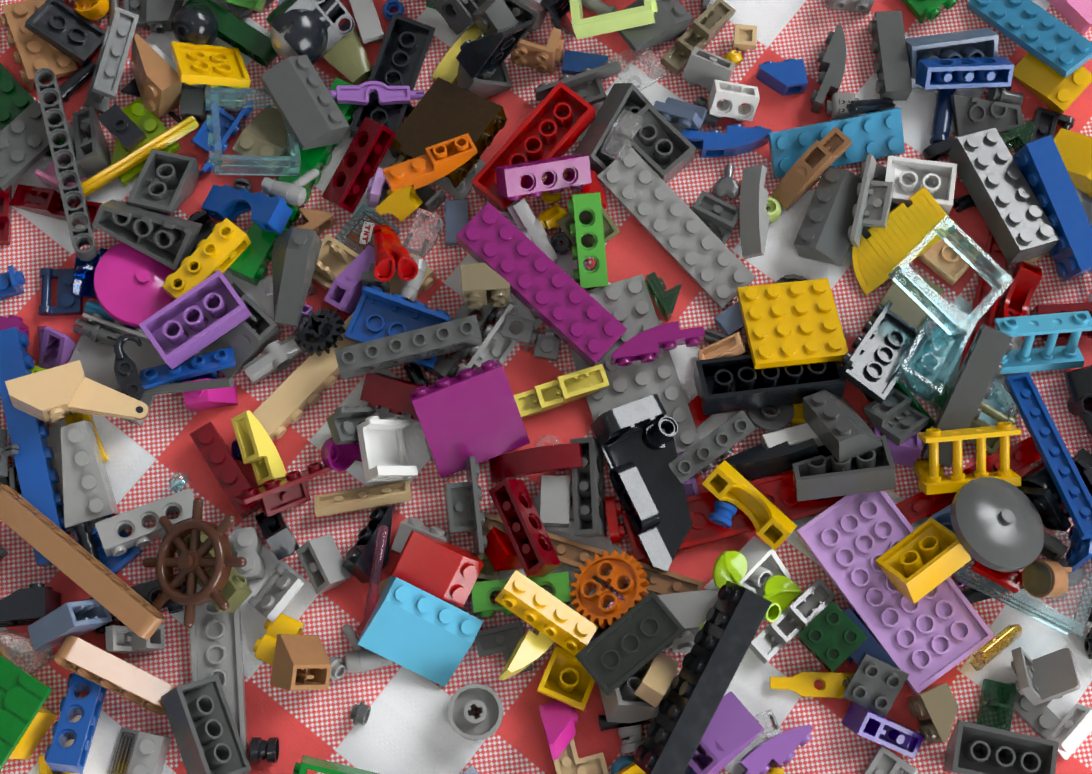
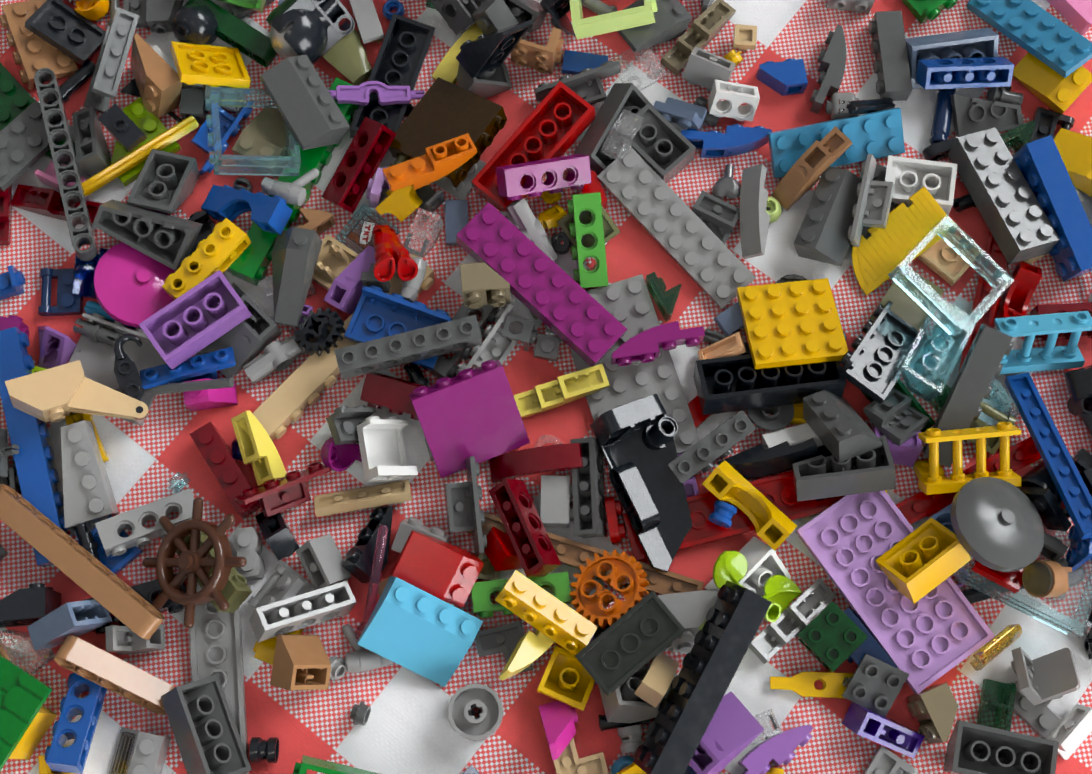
none -> light grey brick [249,581,356,642]

